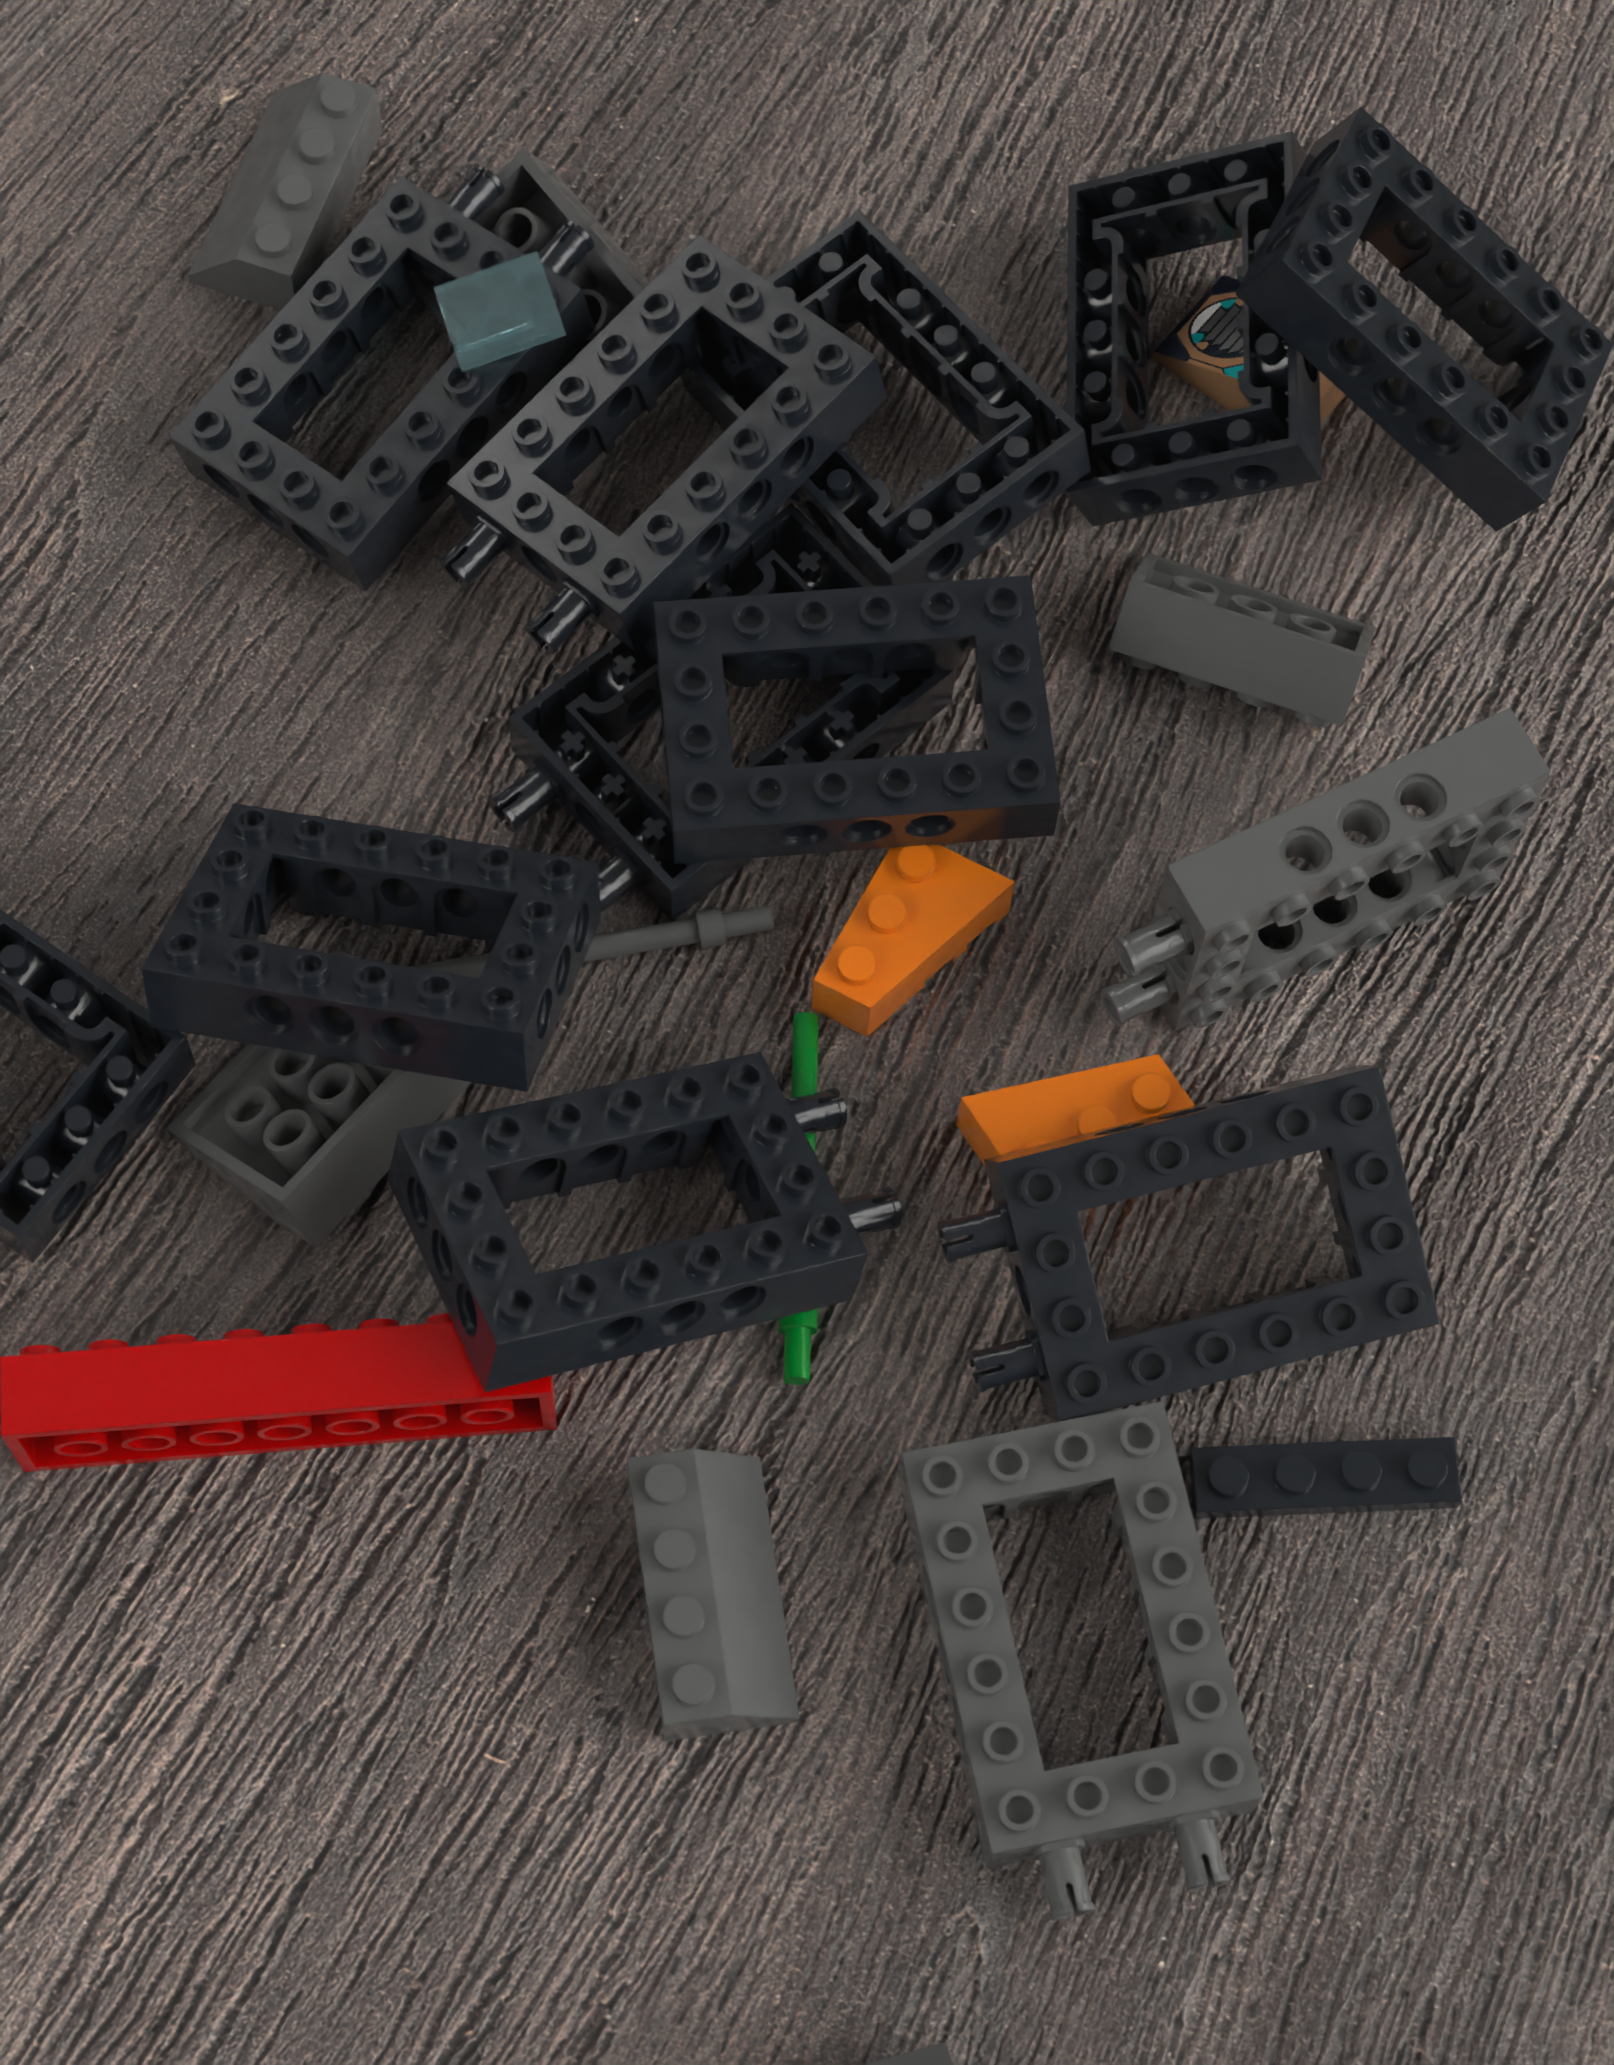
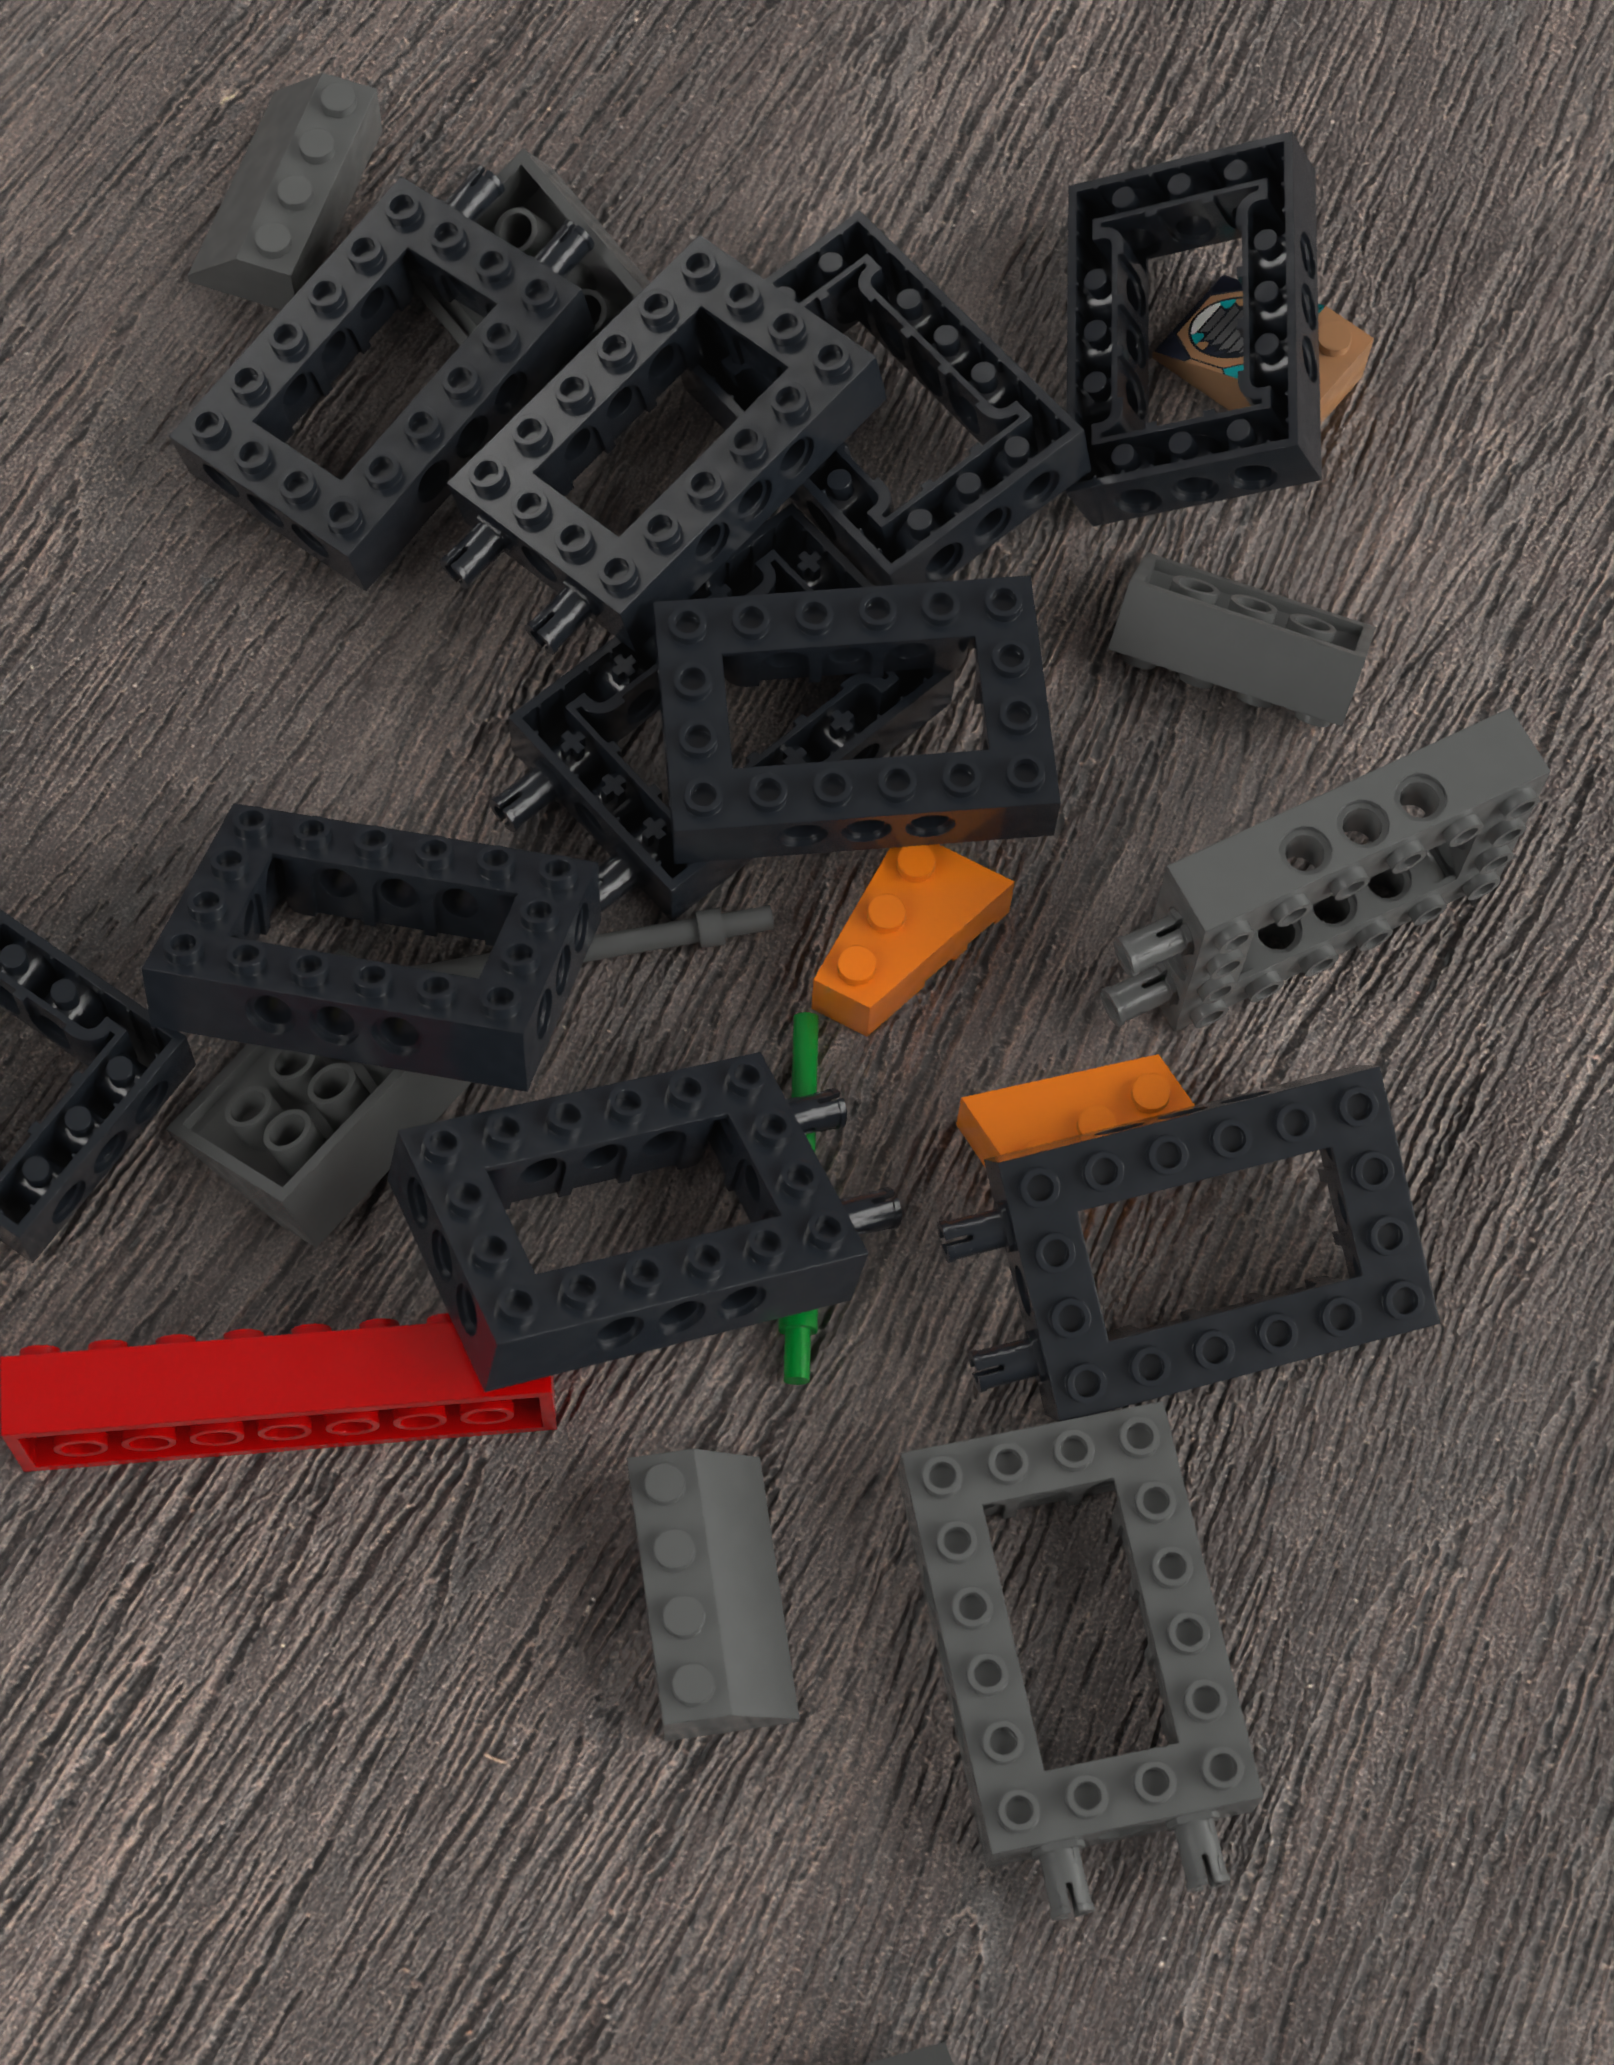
clear light blue piece [434,251,566,372] -> none
black plate [1188,1437,1462,1519] -> none
black brick [1235,107,1614,532] -> none

